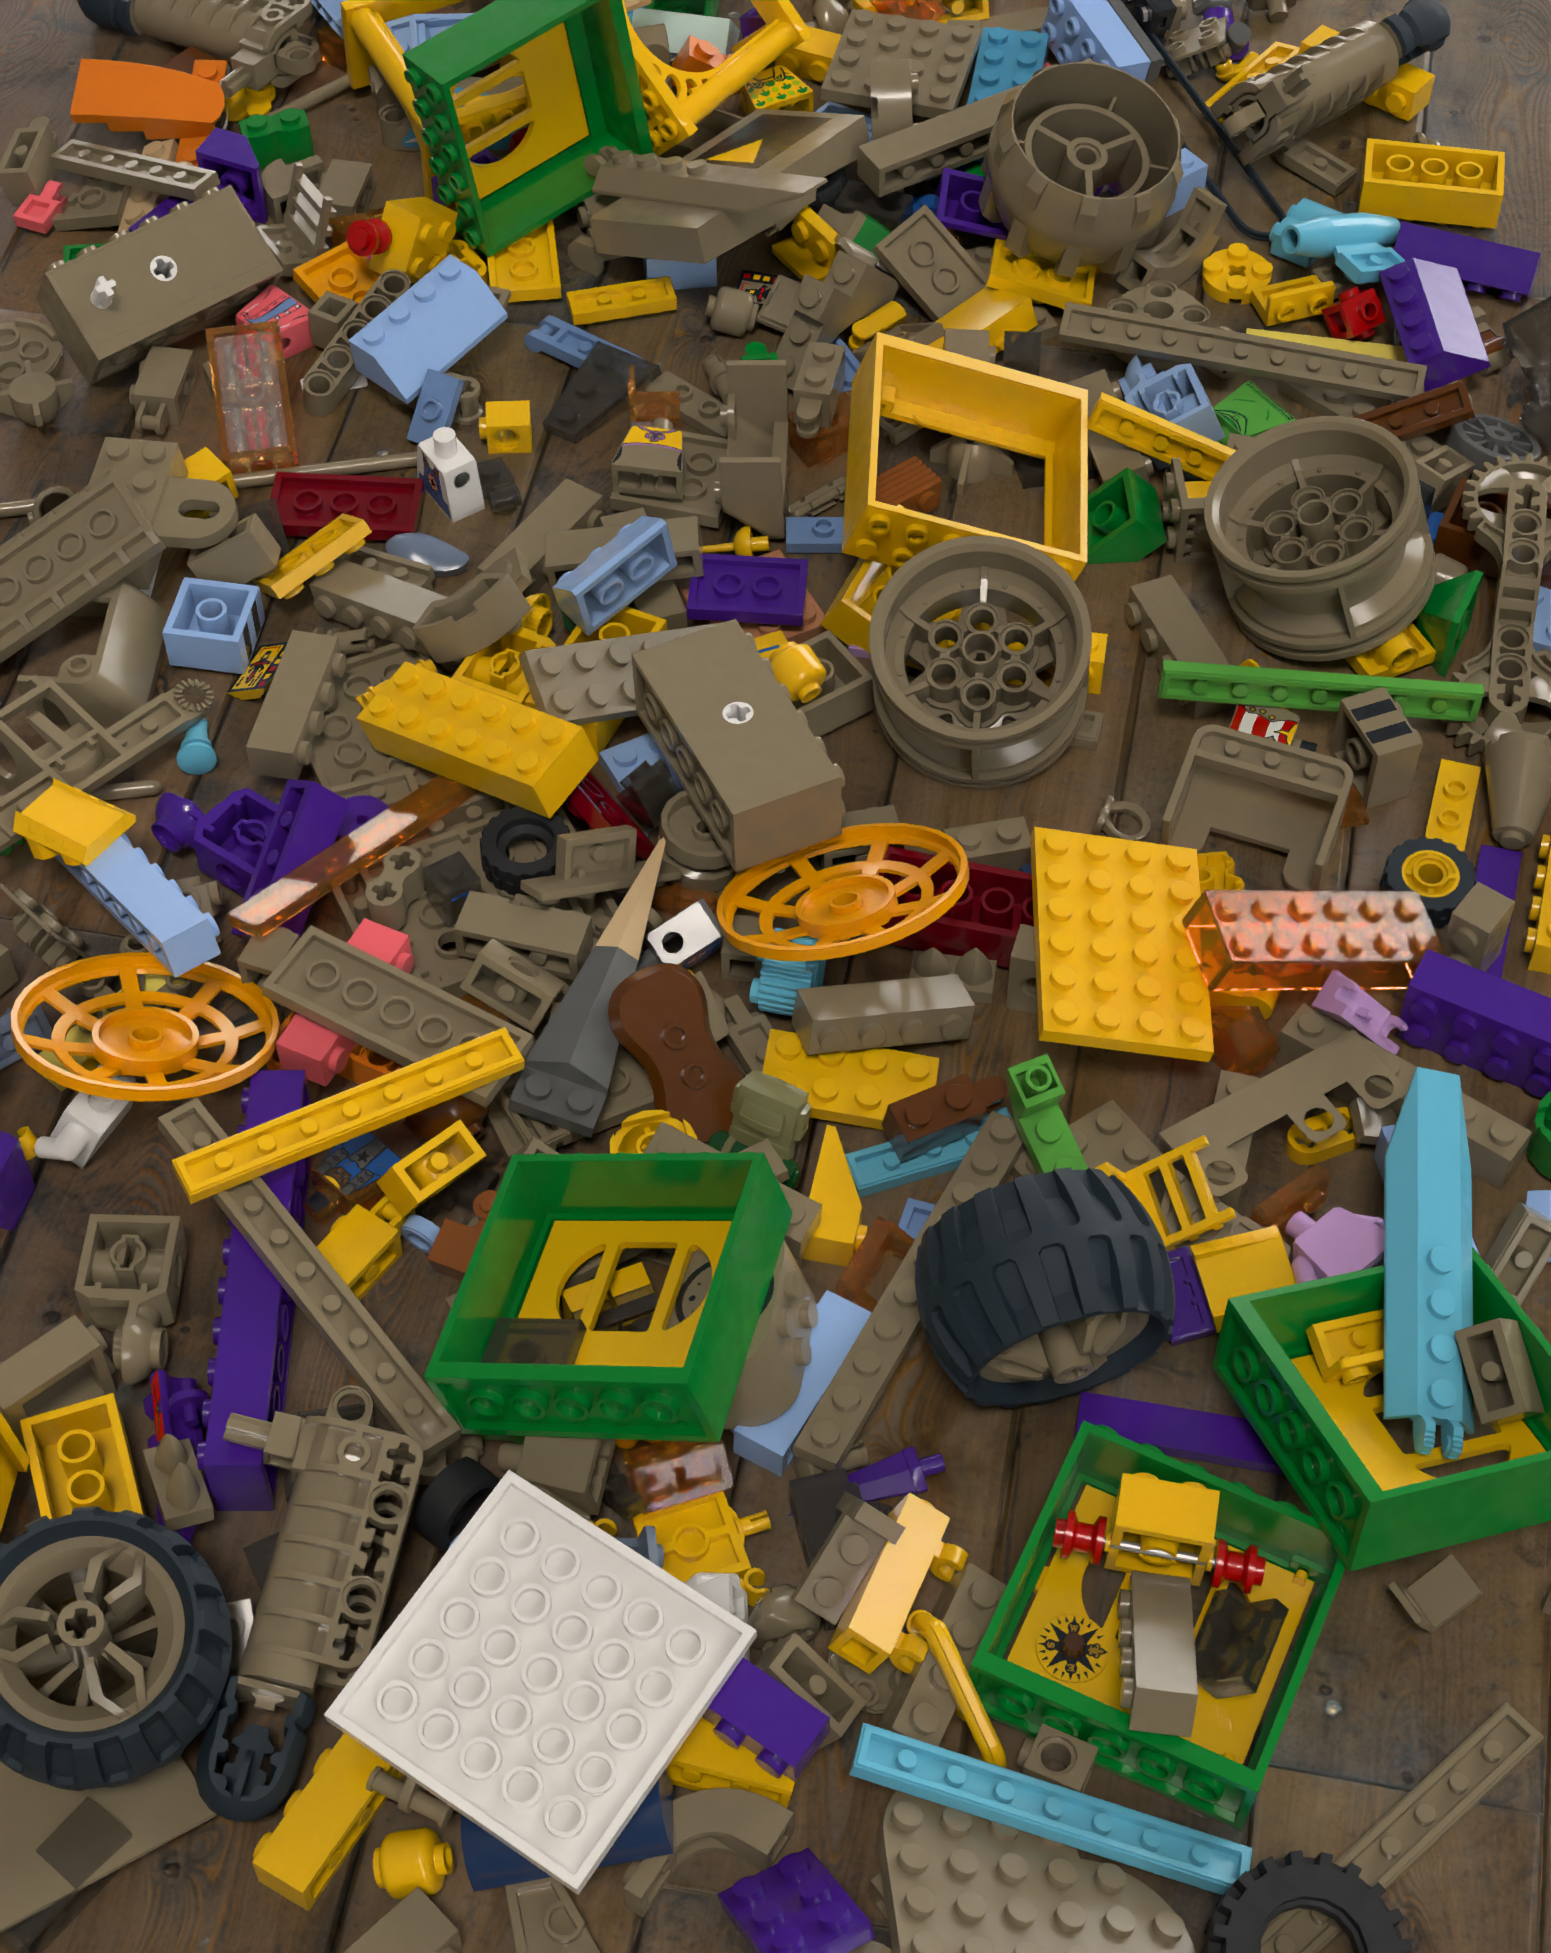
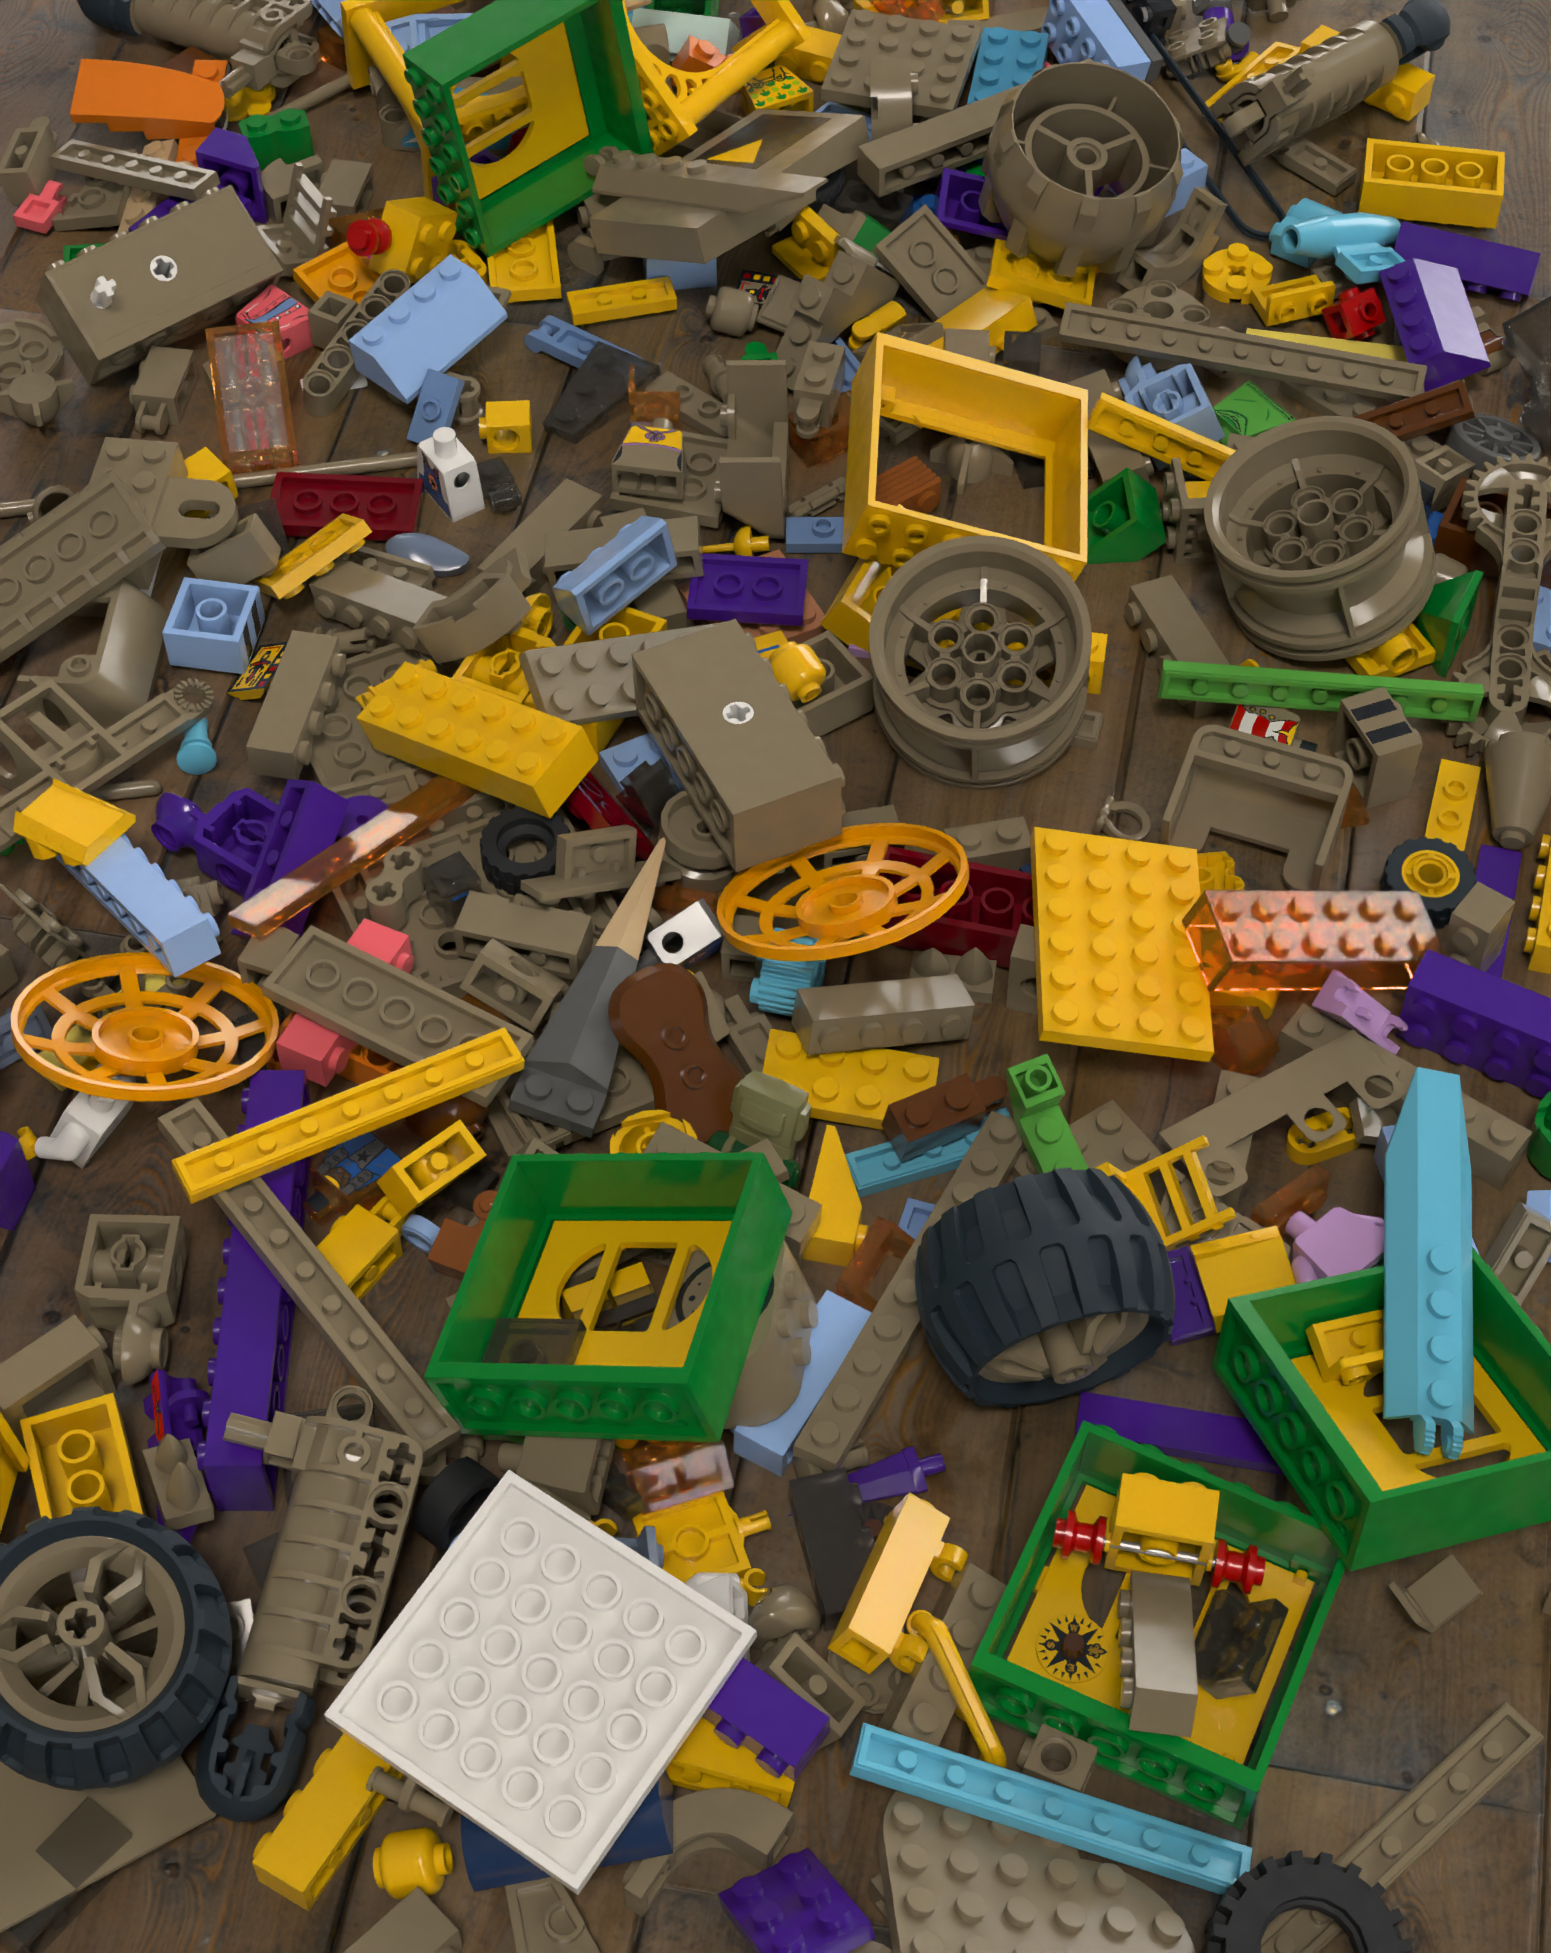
dark tan bracket [791,1491,905,1625] -> none
dark tan brick [1454,1318,1545,1425] -> none

